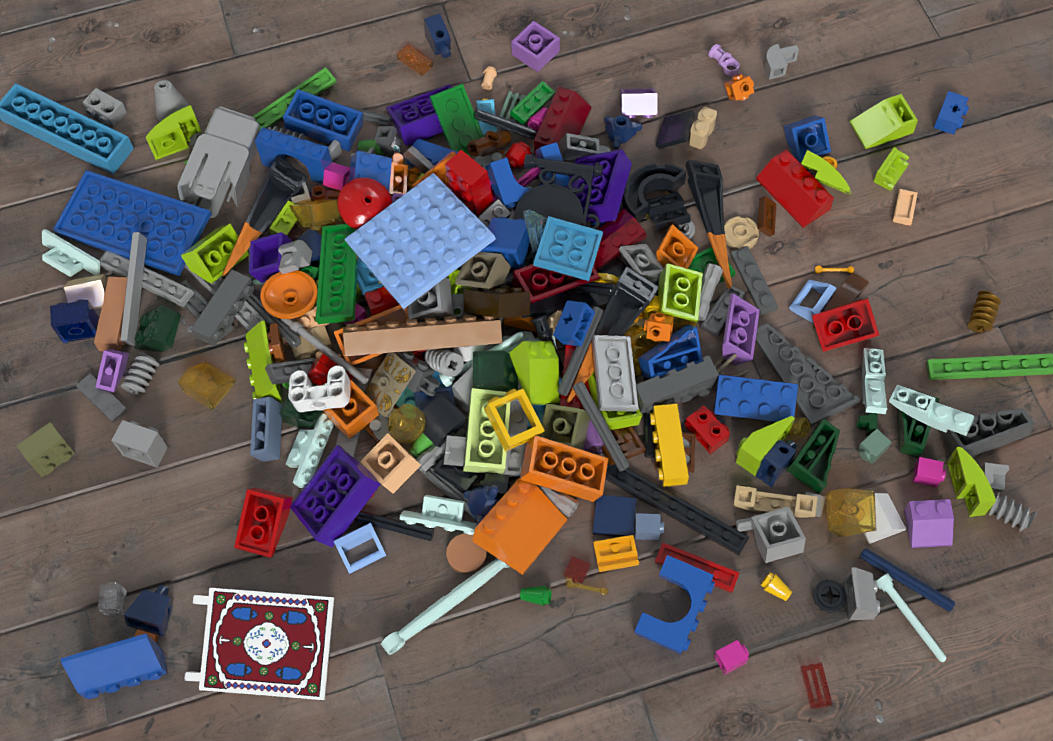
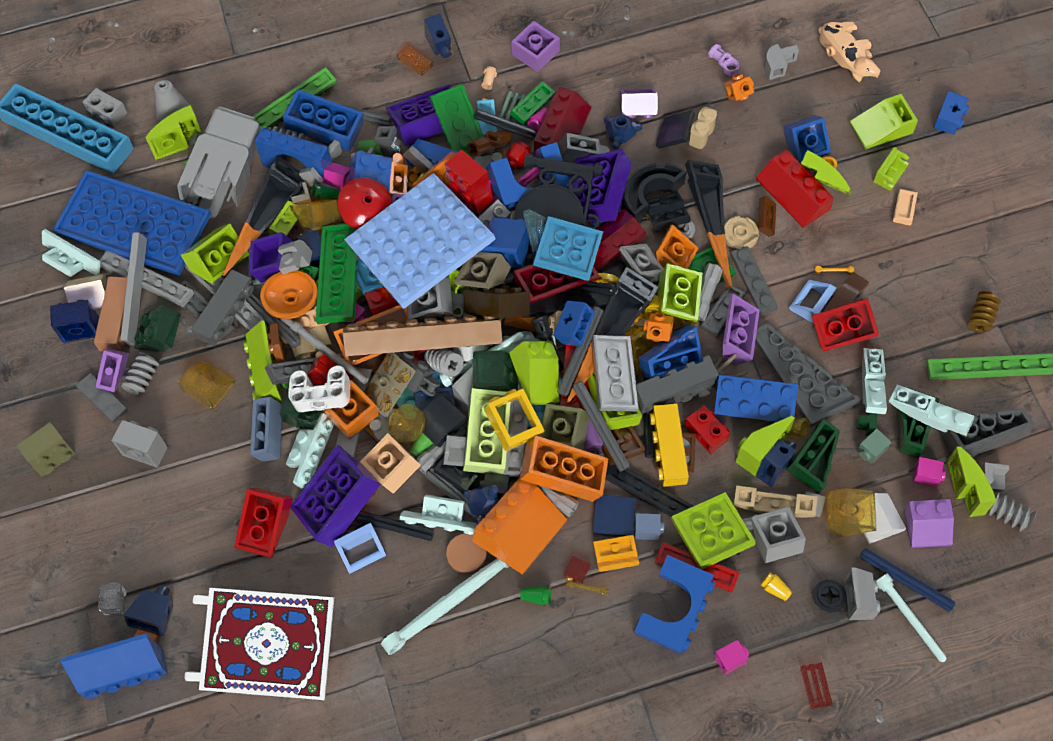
none -> light grey tile [299,167,324,187]
none -> dark green cone [312,182,340,200]
none -> lime plate [671,492,756,570]
none -> light nougat animal [819,22,881,83]

